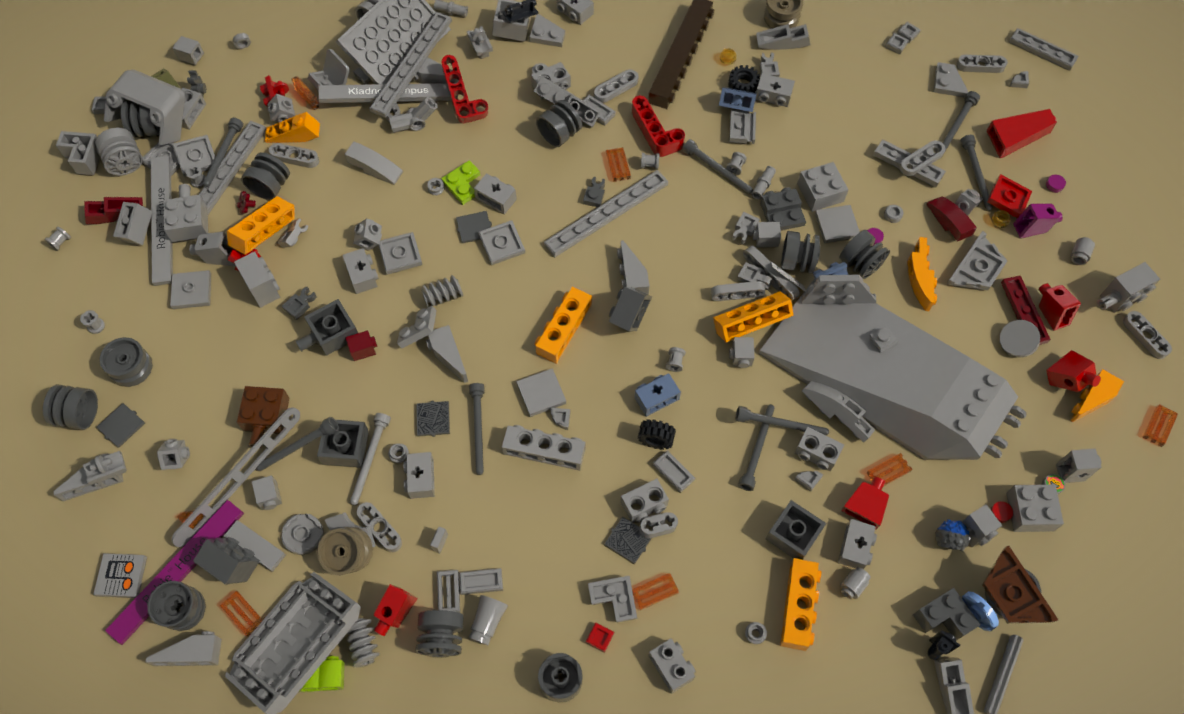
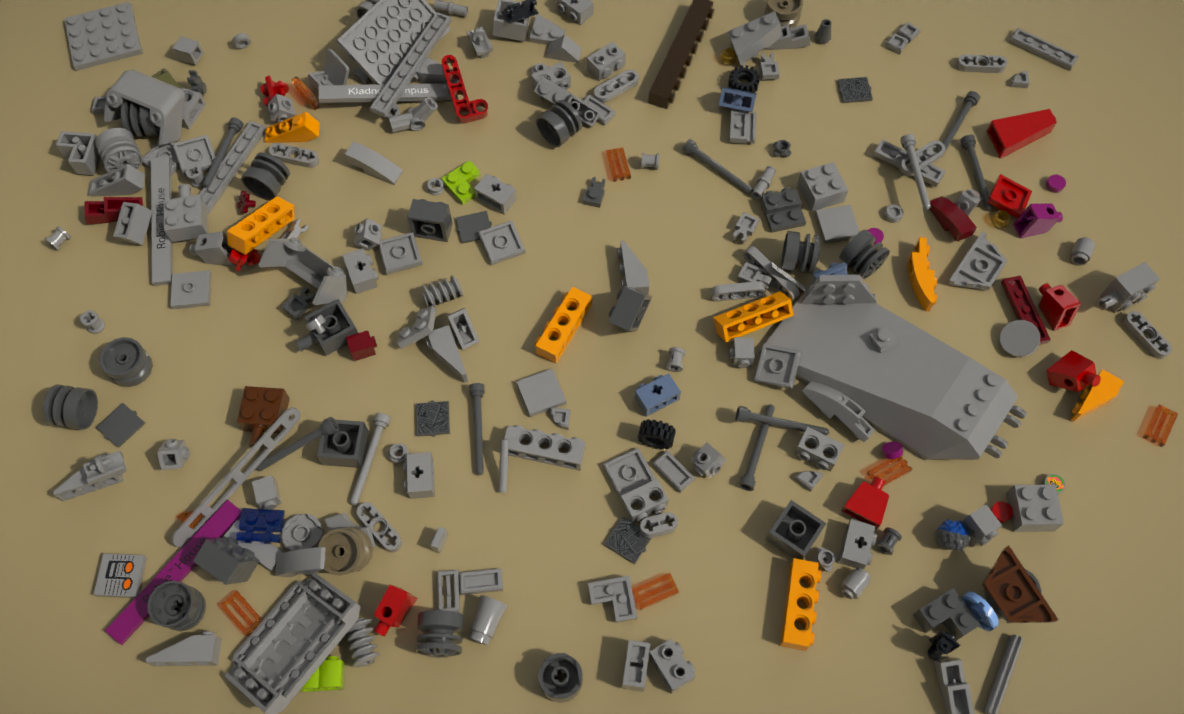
light grey brick [234,252,280,308] -> none
light grey tile [544,170,669,257] -> none
red tile [586,622,614,653] -> none
red beam [632,95,685,157] -> none
light grey bush [726,152,747,176] -> none
light grey plate [745,622,767,644] -> none
light grey brick [753,222,781,247] -> none
light grey brick [756,73,795,107] -> none
light grey wing [934,62,968,97] -> none
light grey brick [1056,448,1101,483] -> none
none -> light grey plate [65,2,143,71]
none -> light grey slope [88,164,145,197]
none -> clear blue plate [236,508,285,544]
none -> light grey windscreen [258,237,348,305]
none -> light grey slope [275,547,326,577]
none -> light grey tile [305,314,326,334]
none -> dark grey brick [407,199,453,242]
none -> light grey slope [447,308,480,350]
none -> light grey piece [499,439,509,493]
none -> light grey slope [546,34,581,63]
none -> light grey brick [587,42,625,81]
none -> light grey tile [603,447,655,500]
none -> light grey brick [622,640,651,692]
none -> light grey brick [691,442,726,478]
none -> light grey wedge [728,11,783,66]
none -> light grey tile [754,344,802,389]
none -> dark grey plate [773,140,791,157]
none -> light grey plate [813,548,837,572]
none -> dark grey cone [815,19,832,44]
none -> dark grey piece [838,77,873,103]
none -> dark grey bush [875,527,902,555]
none -> magenta tile [882,441,903,459]
none -> light grey piece [900,134,931,210]

